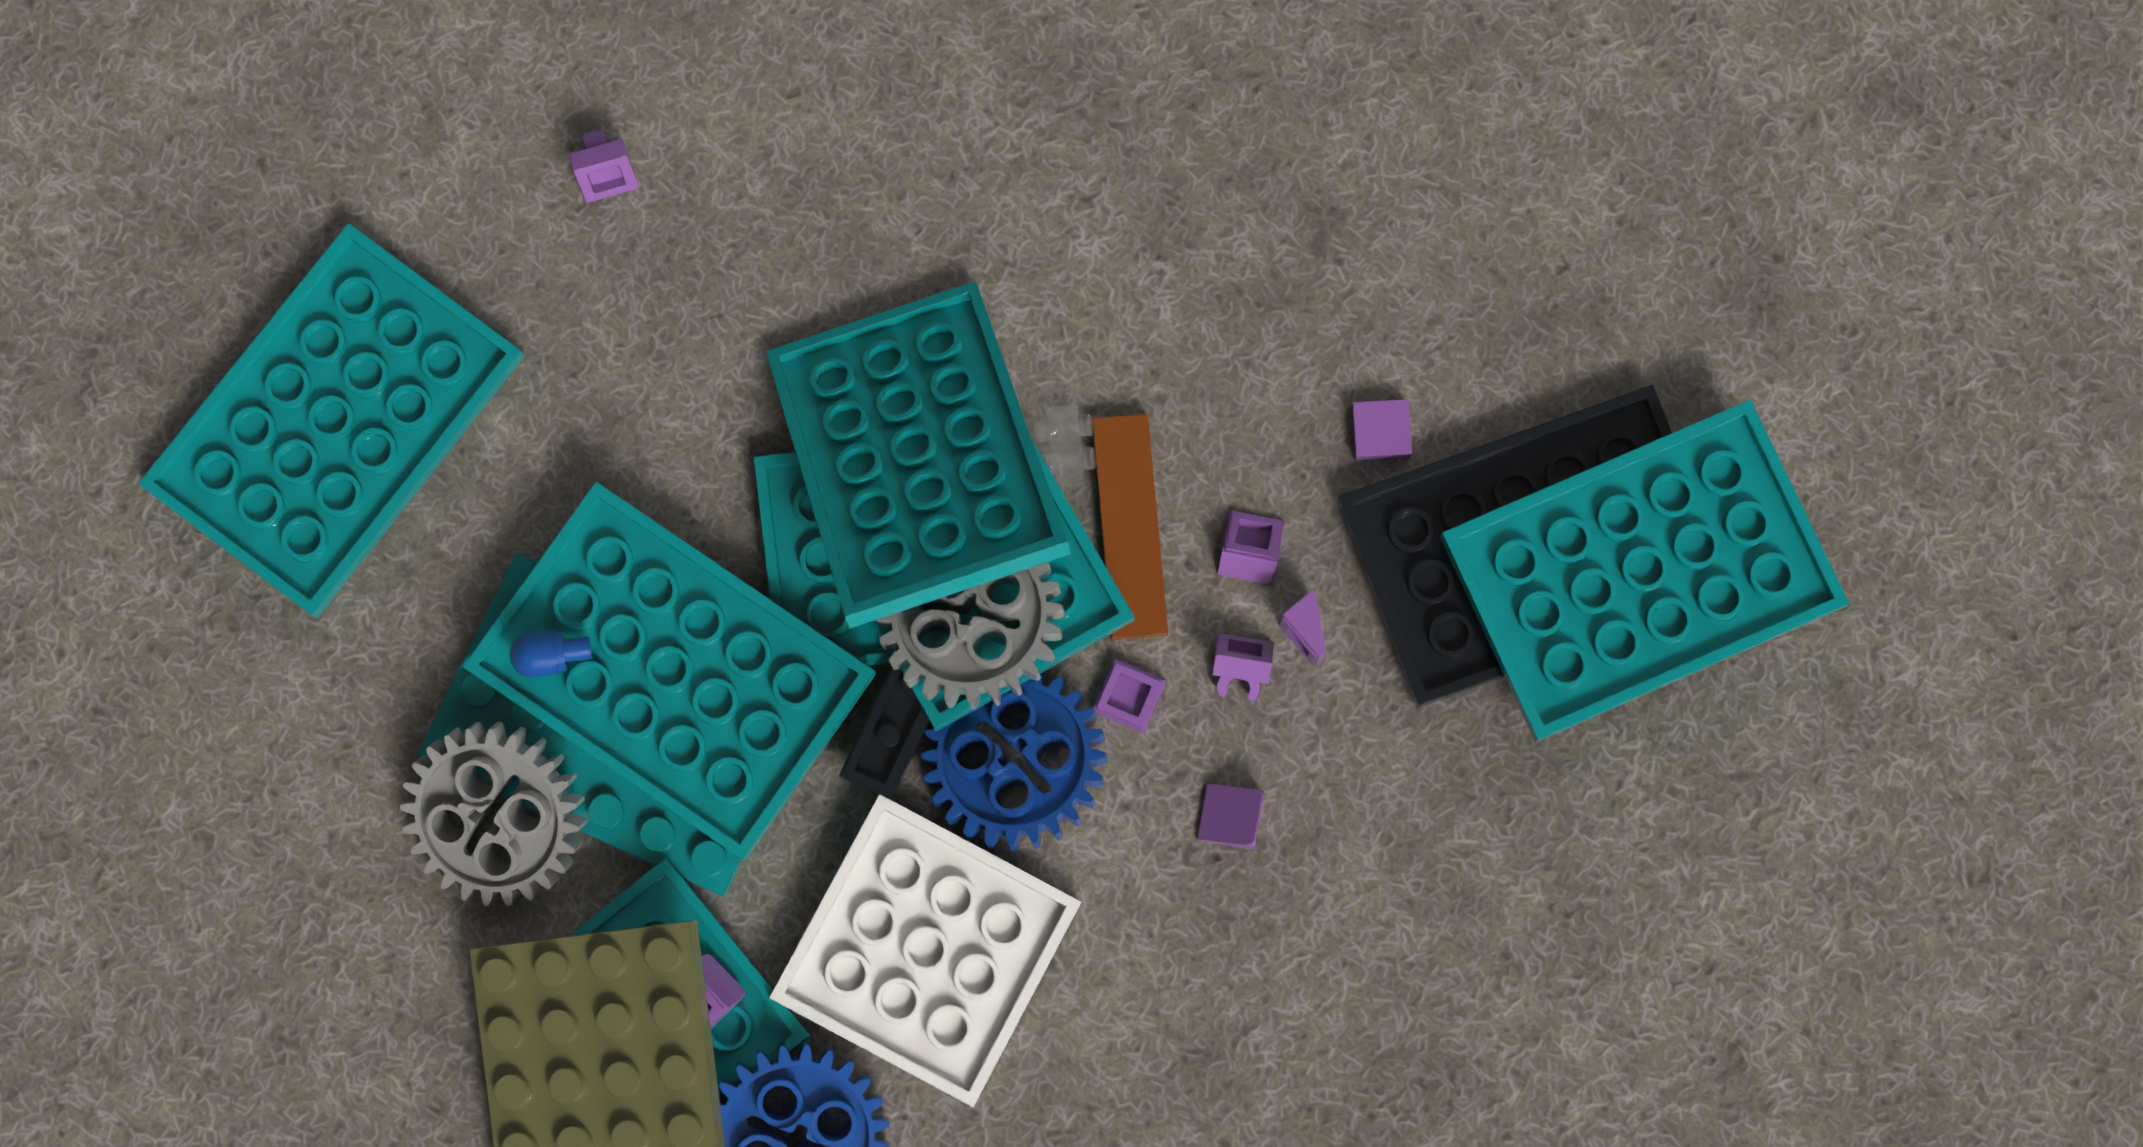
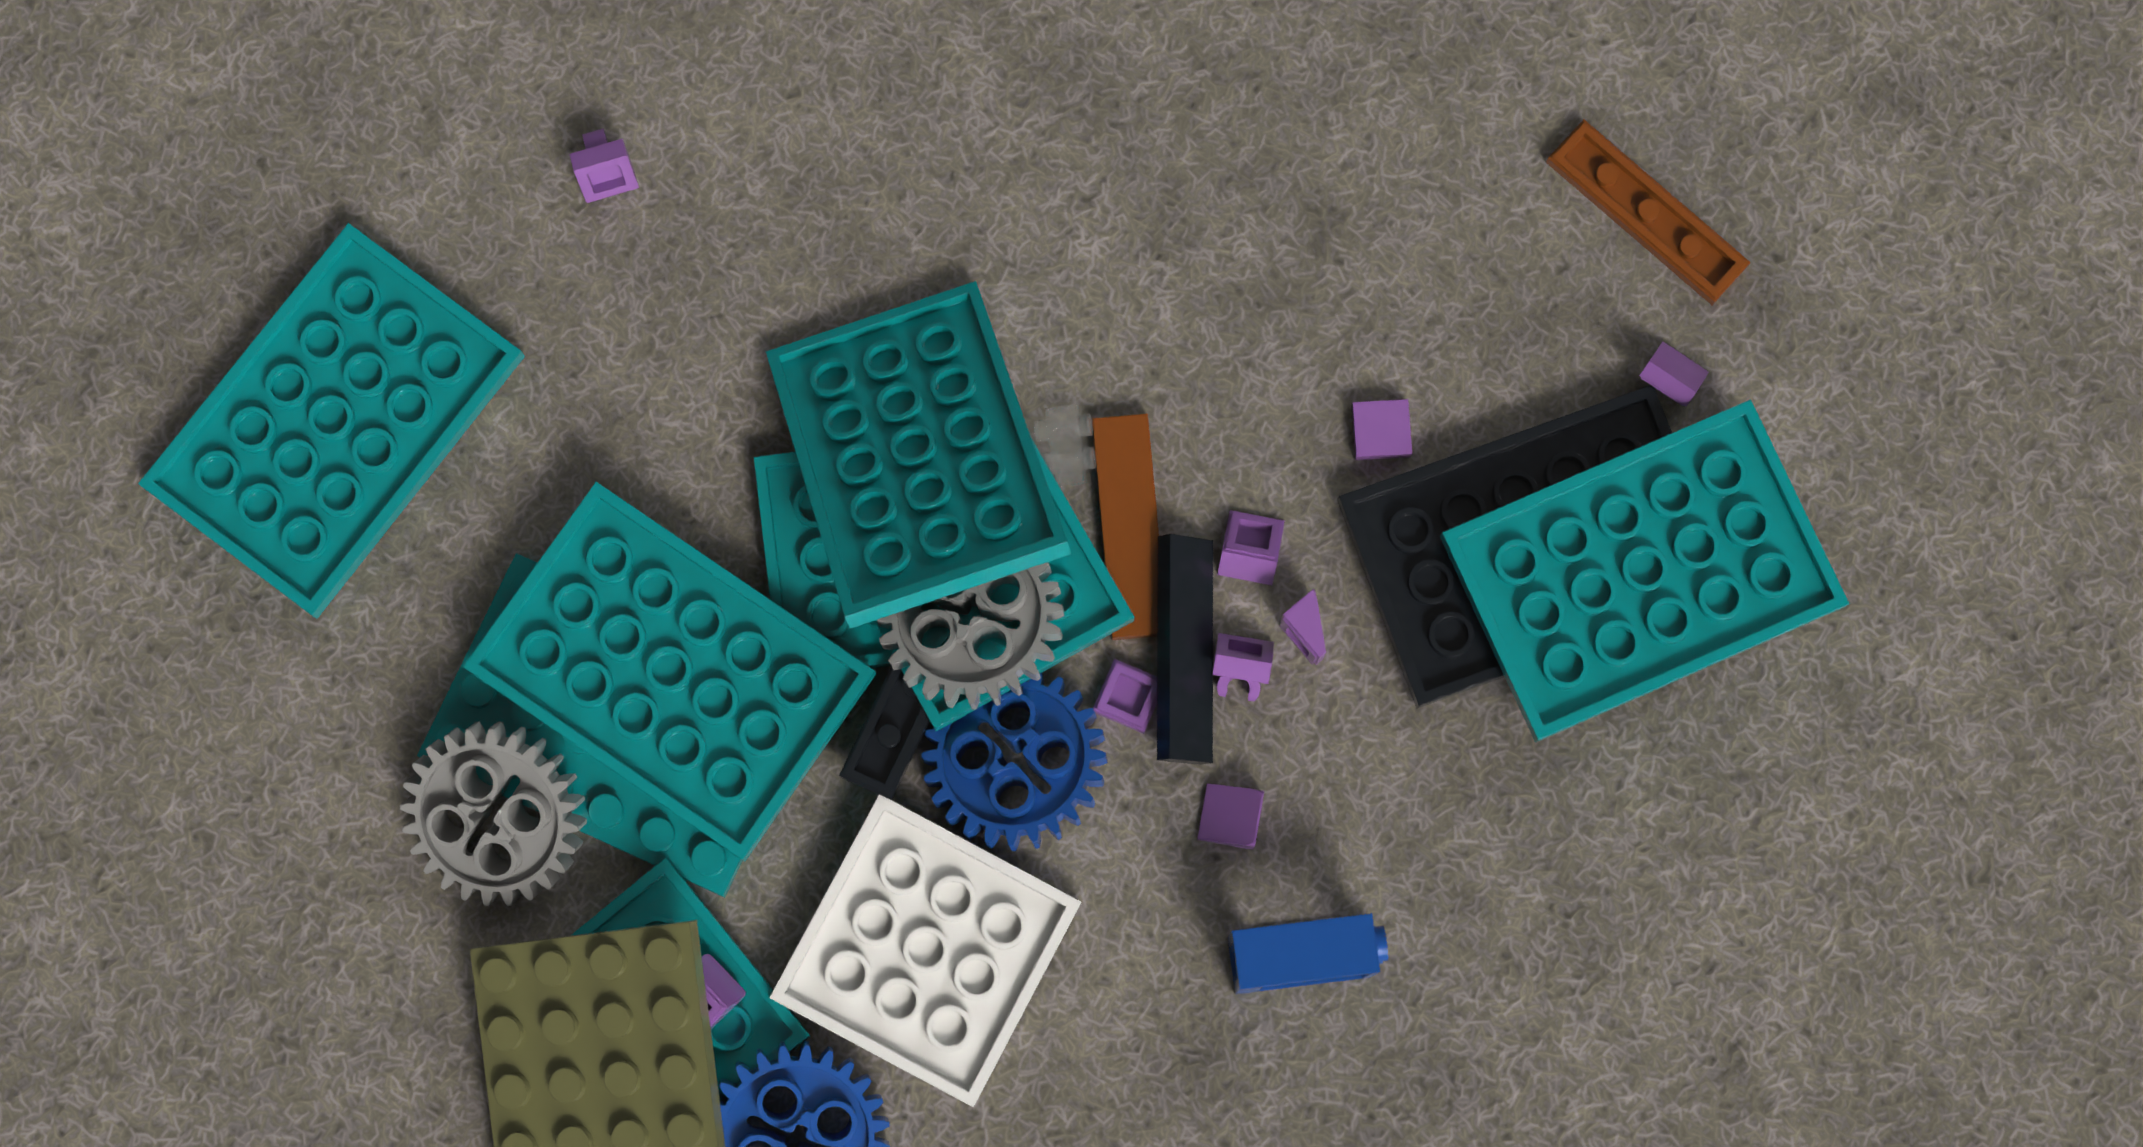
blue cylinder [510,629,592,678] -> none
none -> black tile [1157,534,1213,764]
none -> blue window [1227,913,1388,994]
none -> dark orange tile [1546,119,1751,305]
none -> medium lavender tile [1639,341,1709,407]

